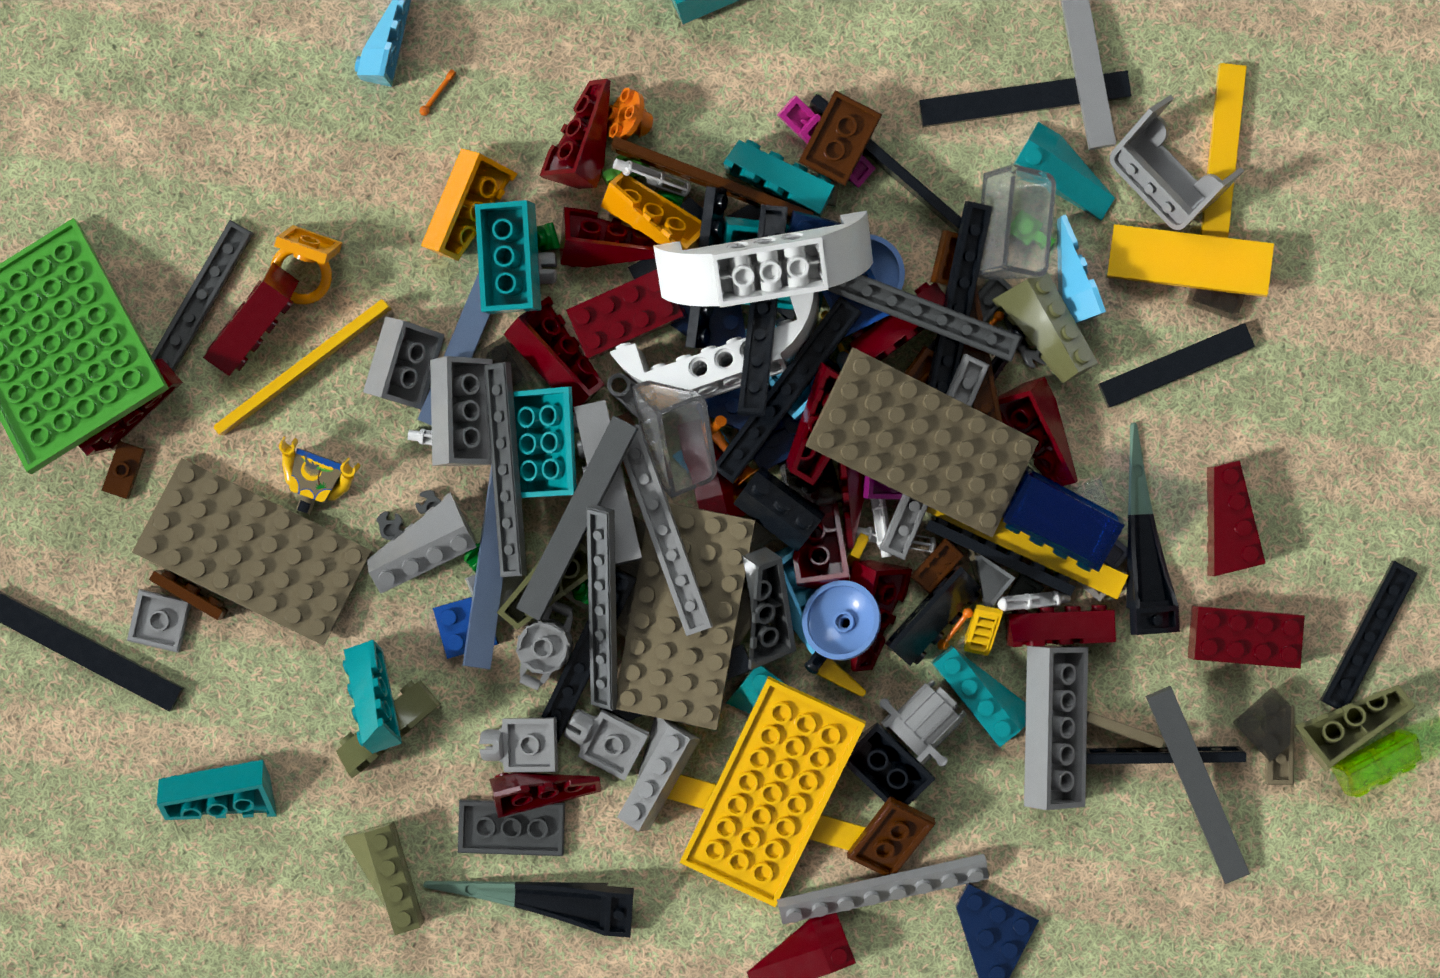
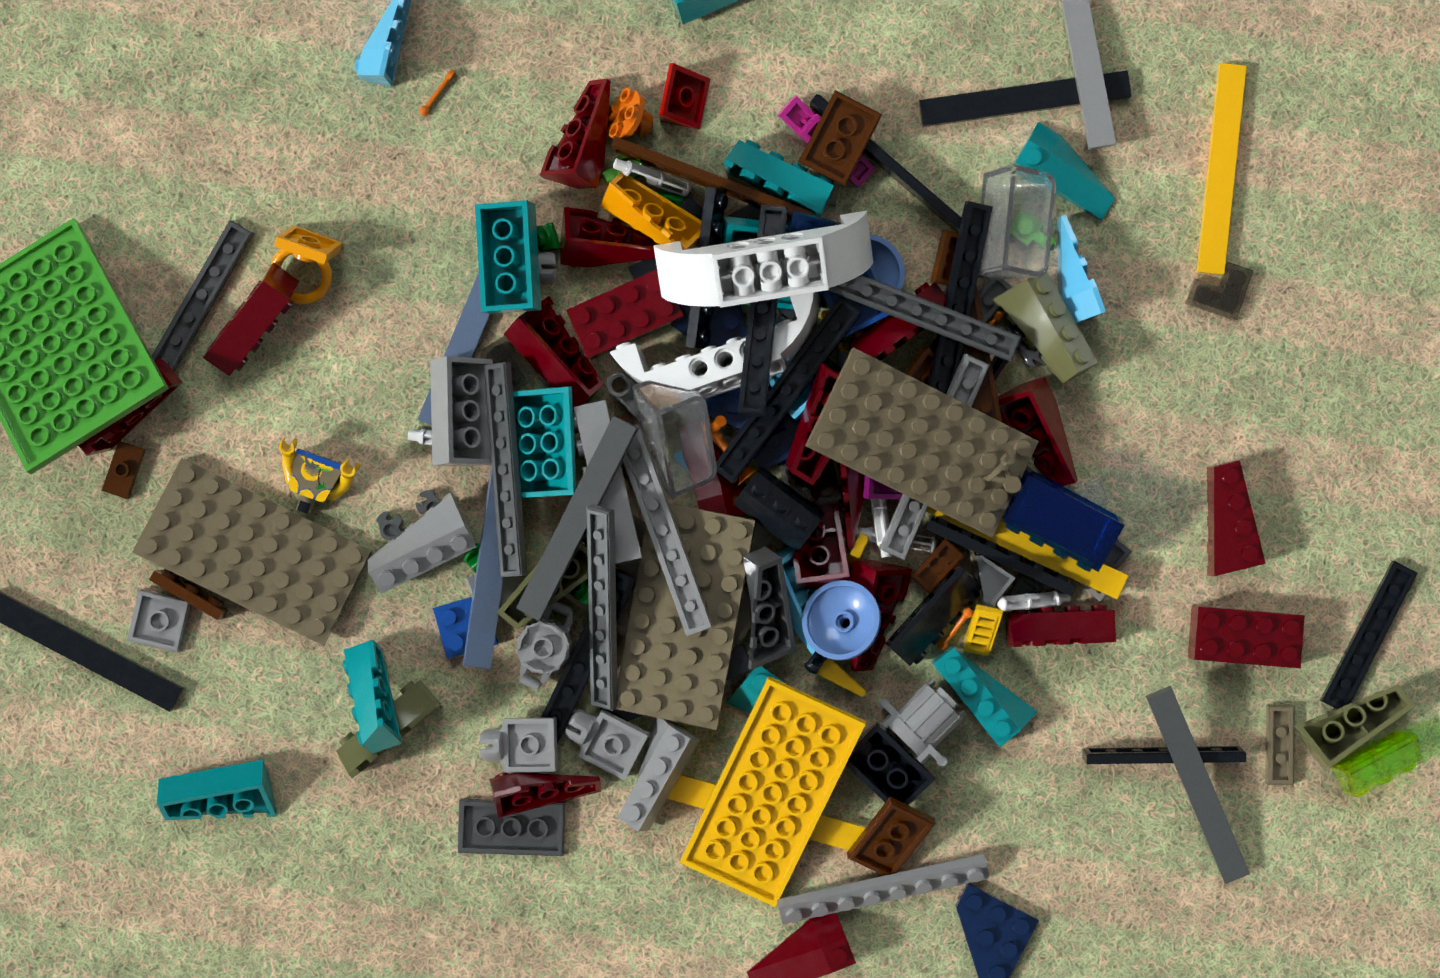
yellow tile [213,300,392,436] -> none
olive wedge [343,821,424,935] -> none
light grey slope [363,316,445,410] -> none
light orange wedge [421,148,518,261] -> none
black plate [423,881,634,938] -> none
light grey brick [1024,645,1088,810] -> none
dark tan tile [1087,711,1164,748] -> none
black tile [1098,323,1255,408] -> none
yellow tile [1107,224,1274,297] -> none
light grey windscreen [1110,95,1244,230] -> none
black plate [1126,422,1180,635] -> none
clear smoke plate [1233,687,1292,762] -> none
none -> red slope [659,63,710,130]
none -> dark tan piece [982,453,1021,493]

